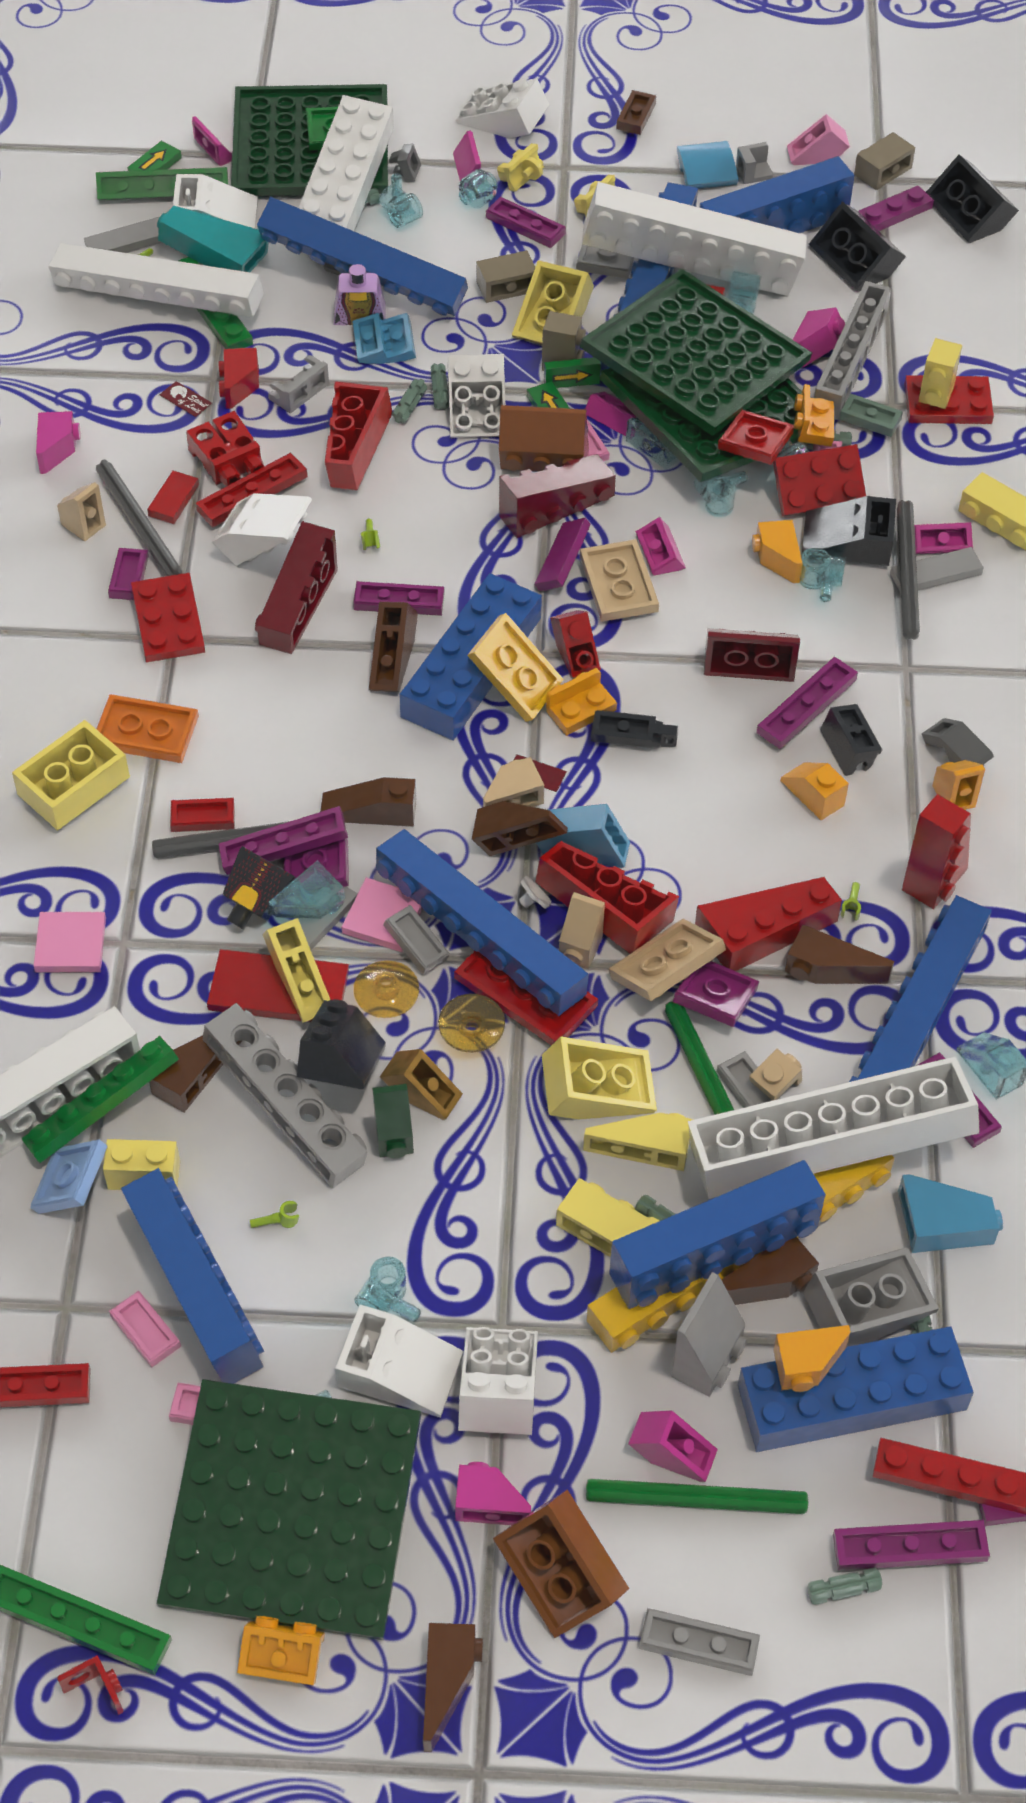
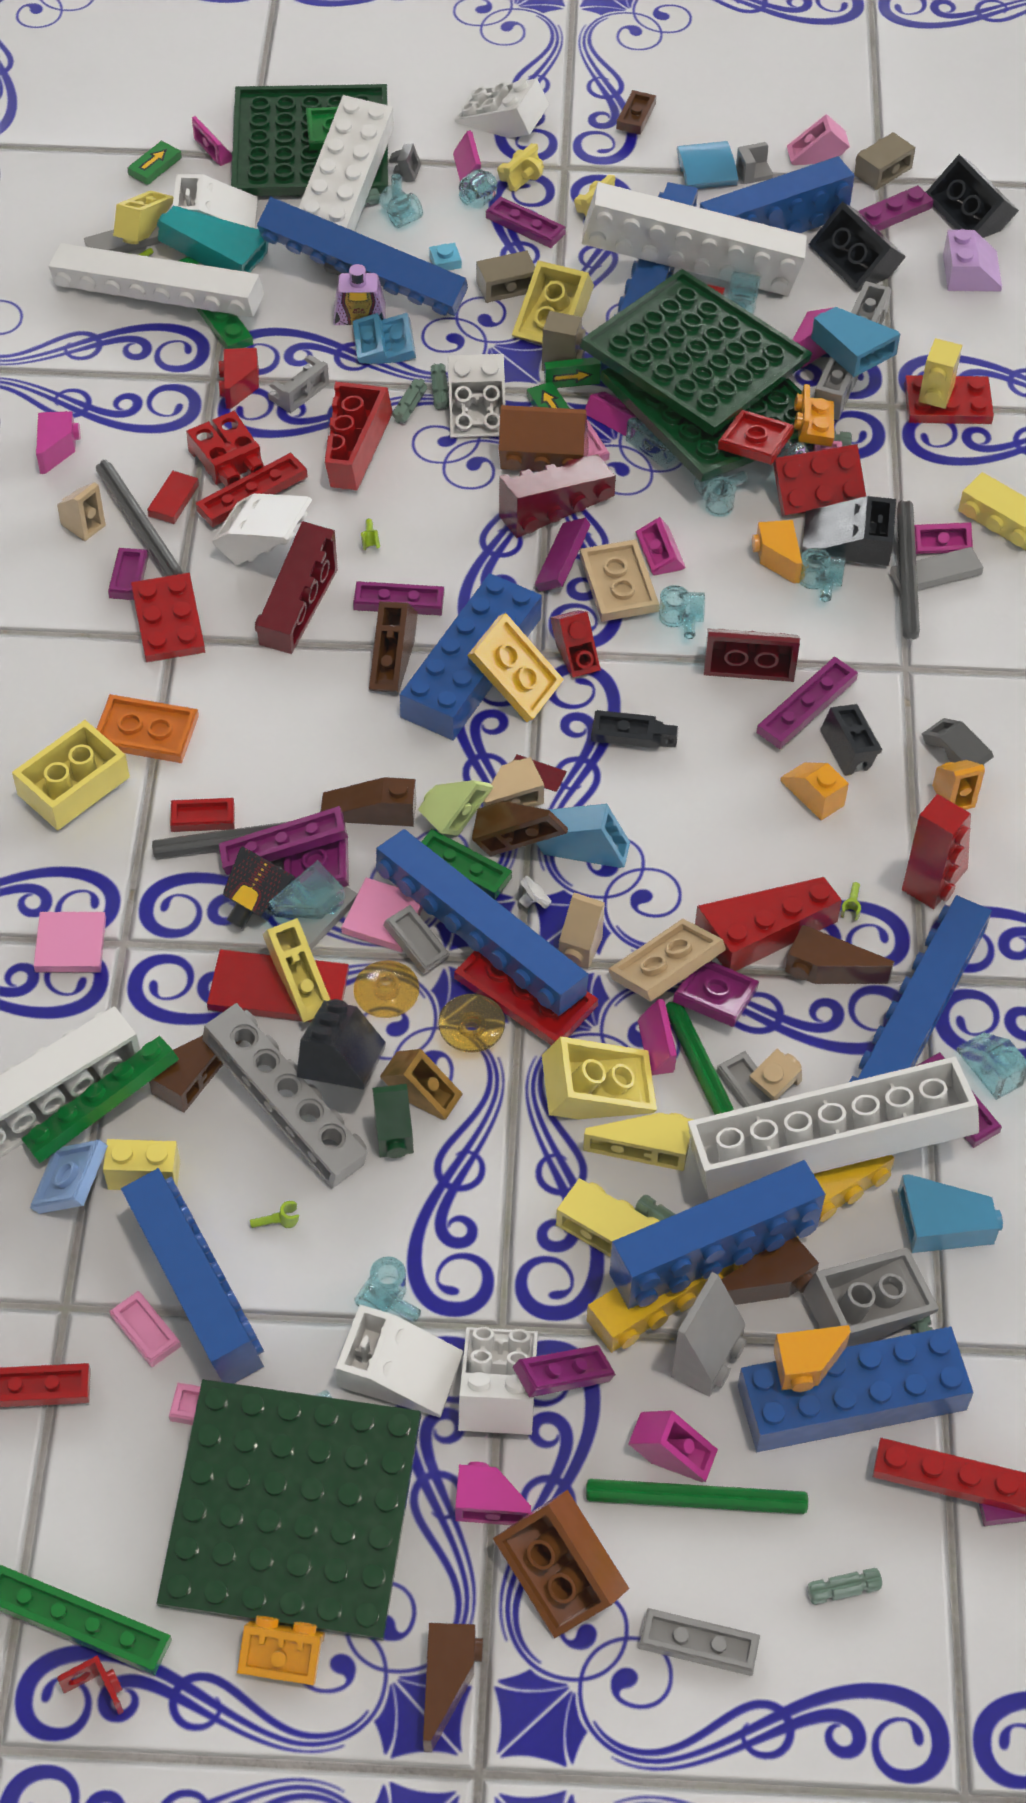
green plate [96,167,228,200] -> none
dark red sticker [159,381,212,417] -> none
red wedge [536,841,679,954] -> none
light orange bracket [546,668,617,736] -> none
light grey tile [576,244,634,279] -> none
magenta plate [833,1520,990,1571] -> none
sand green plate [839,394,903,437] -> none
none -> light yellow slope [113,190,174,244]
none -> yellowish green slope [418,780,494,836]
none -> green plate [421,829,512,900]
none -> medium azure plate [429,242,462,270]
none -> magenta tile [512,1345,616,1398]
none -> dark pink slope [638,999,677,1075]
none -> clear light blue piece [659,585,705,639]
none -> dark azure slope [811,307,900,377]
none -> lavender slope [943,229,1002,291]

